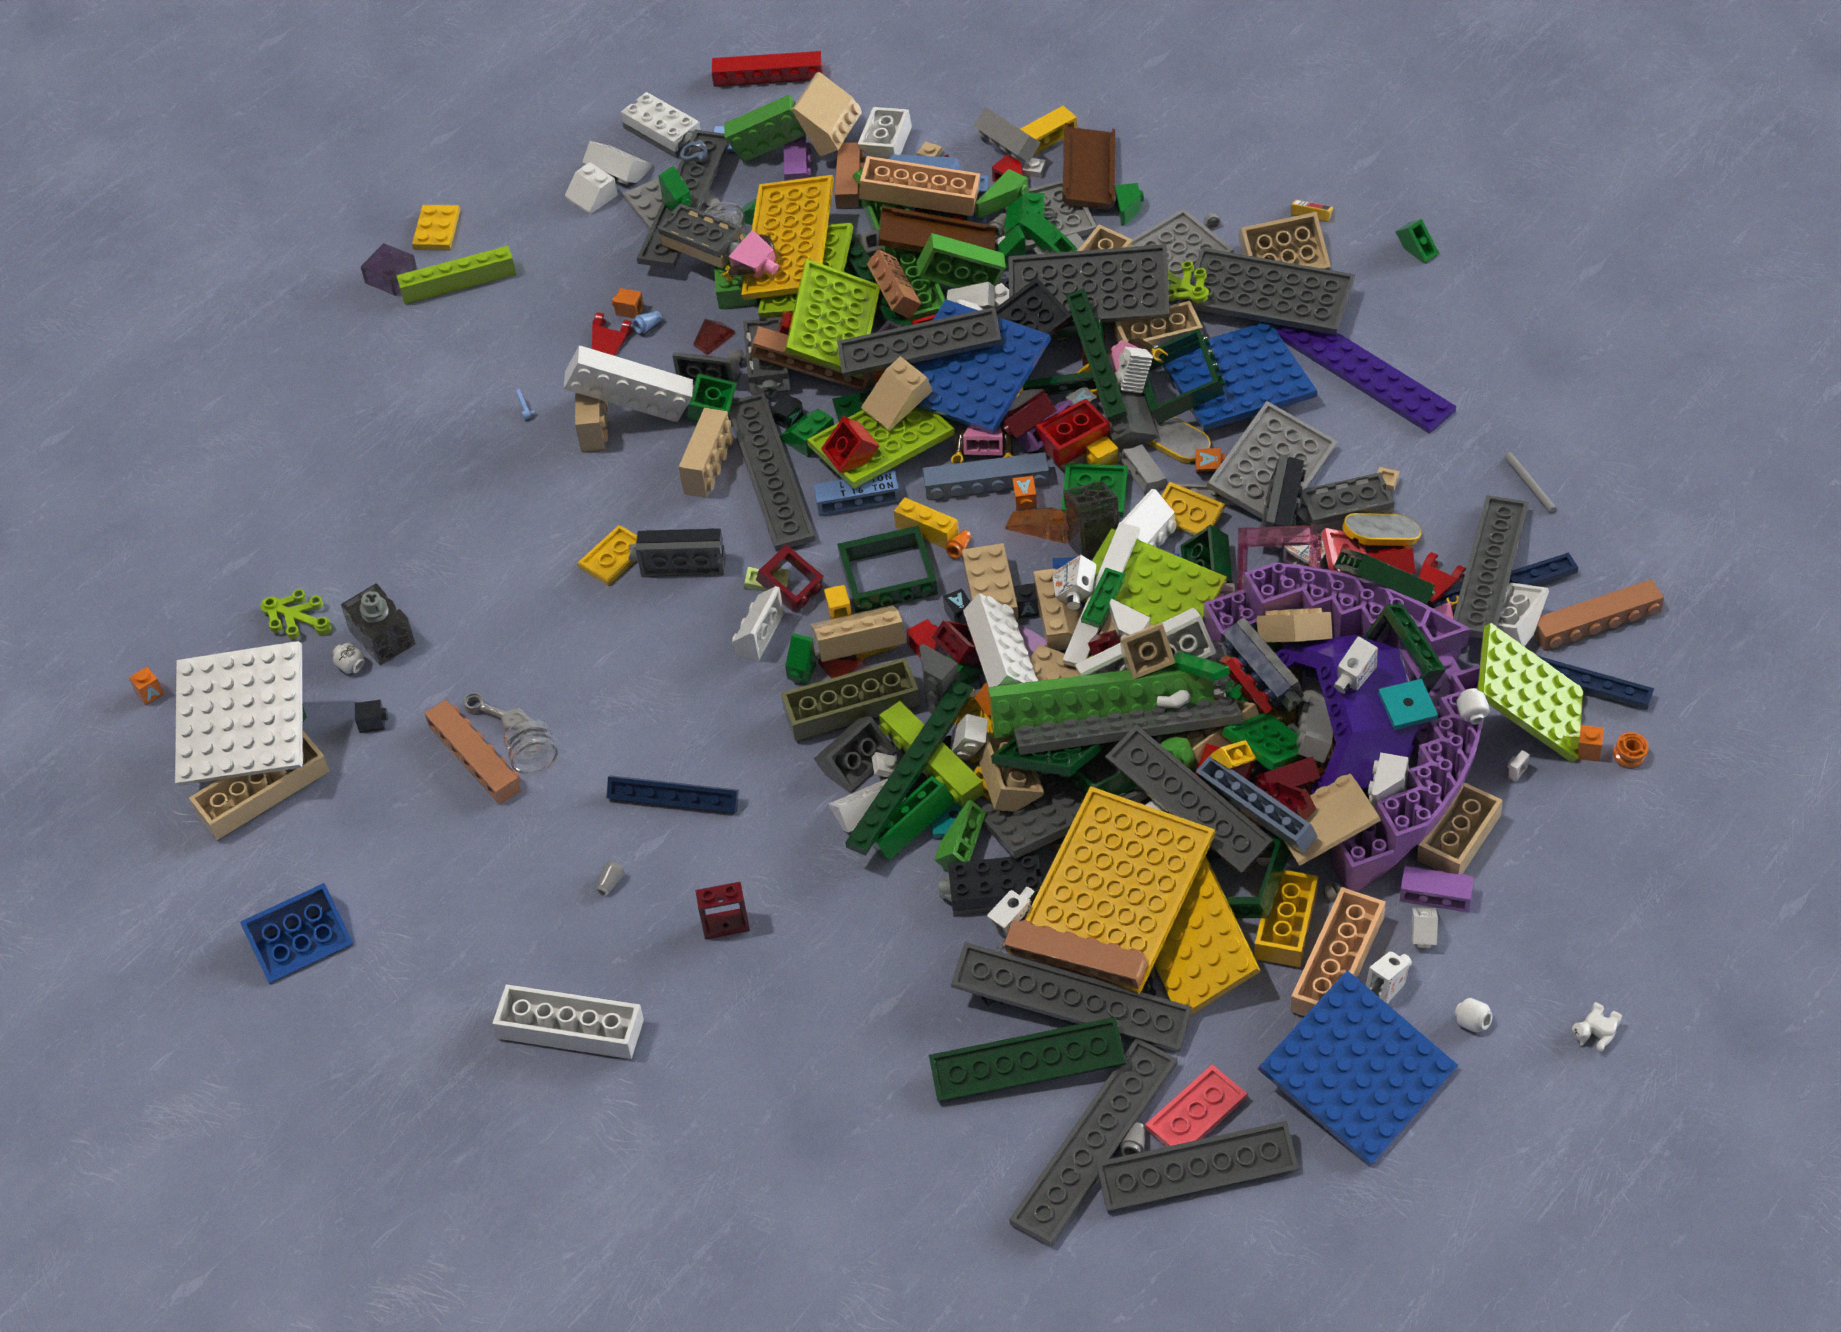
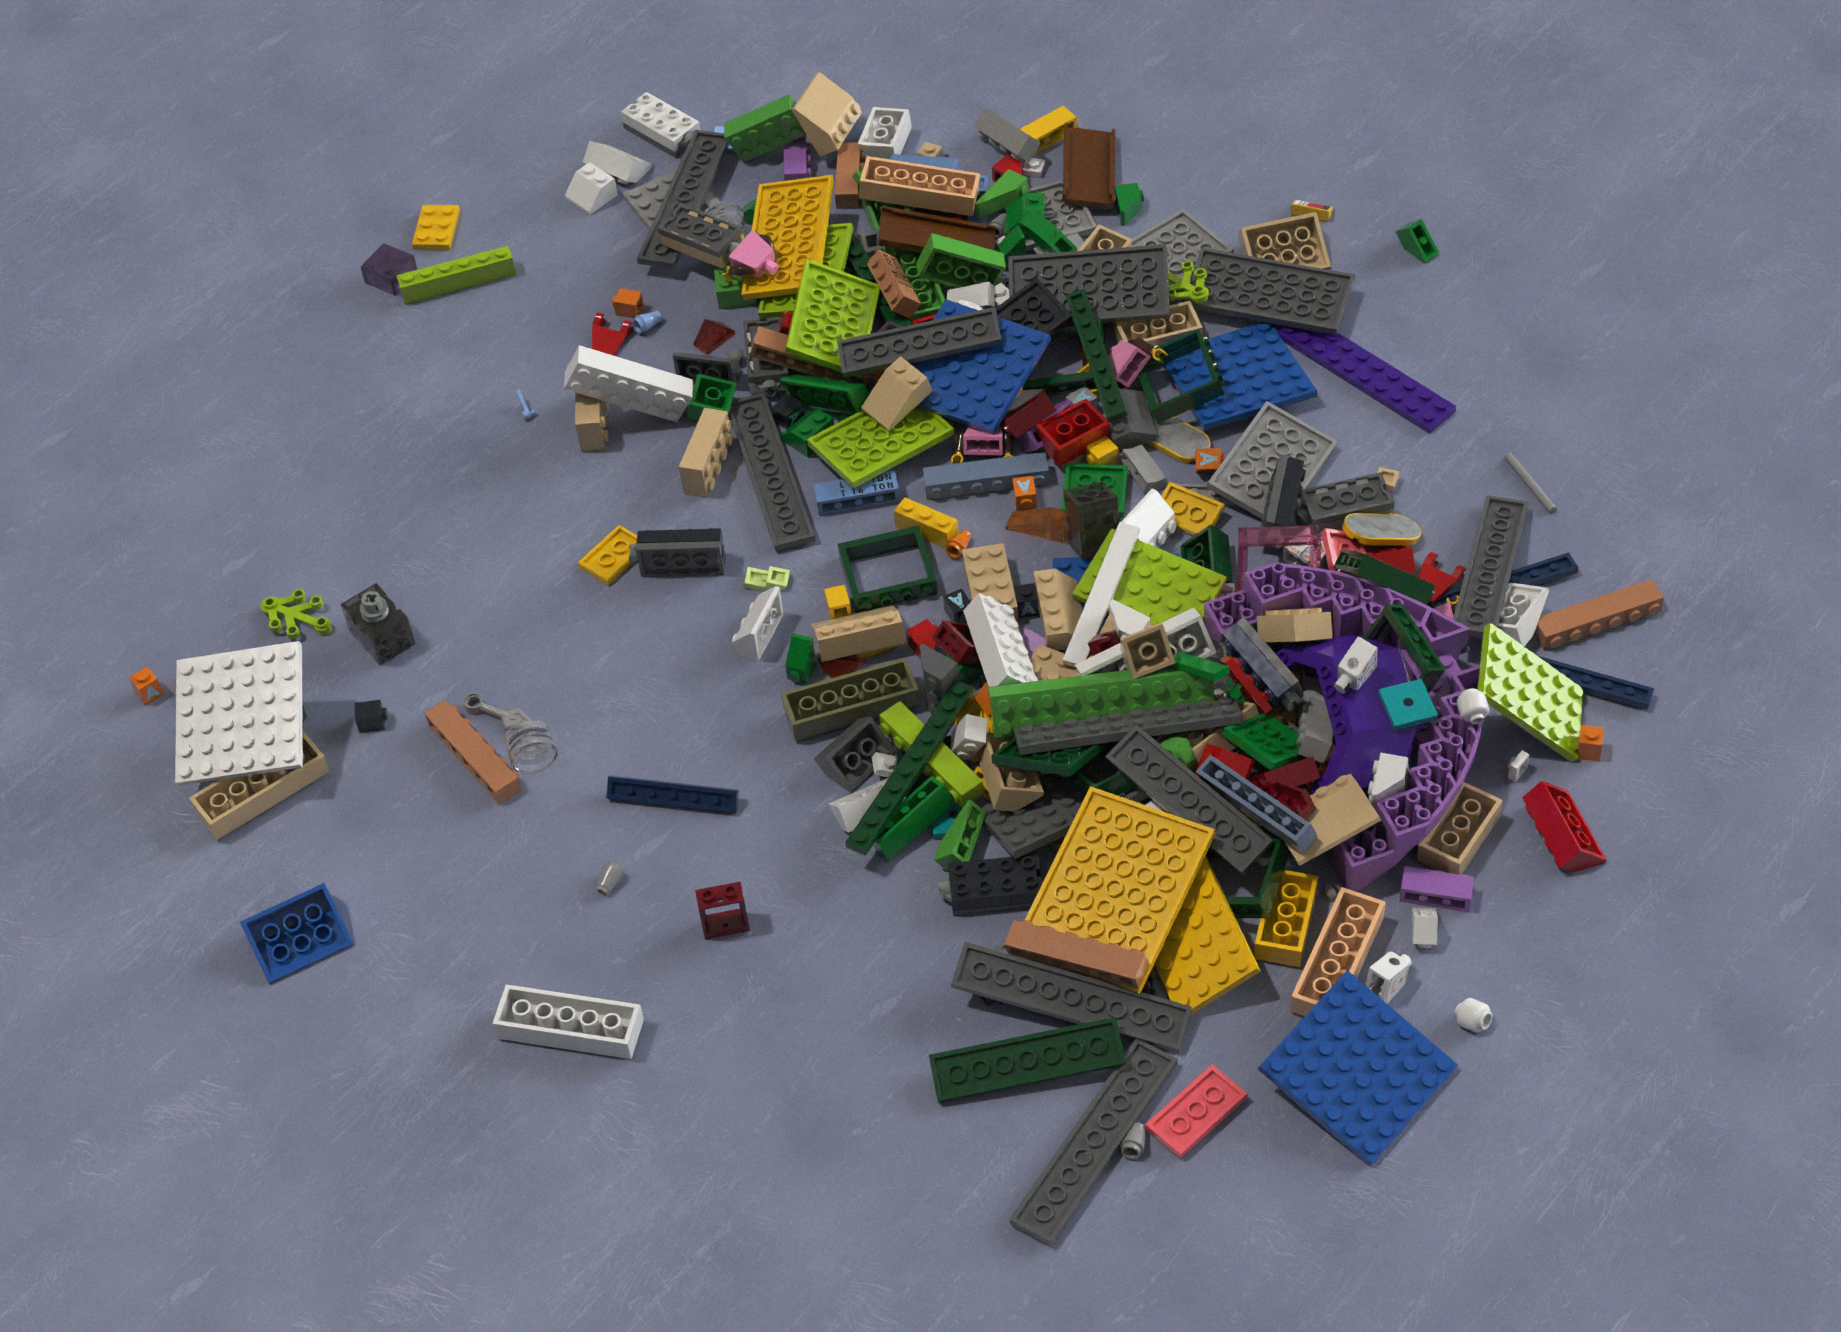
white head [332,643,365,674] -> none
green slope [658,166,692,211] -> none
sand blue piece [680,140,707,162] -> none
red brick [712,51,823,86] -> none
dark red window [756,544,824,612] -> none
red slope [821,416,880,473] -> none
white torso [987,887,1037,938] -> none
white torso [1052,555,1096,610] -> none
green tile [1081,567,1126,629] -> none
dark grey plate [1096,1121,1299,1212] -> none
white brick [1114,346,1153,393] -> none
white arm [1157,690,1191,708] -> none
light grey hinge [1204,213,1221,230] -> none
yellow slope [1210,740,1257,769] -> none
white animal [1572,1002,1622,1052] -> none
orange wheel [1613,732,1649,768] -> none
none -> green slope [780,374,870,415]
none -> red slope [1522,781,1607,872]

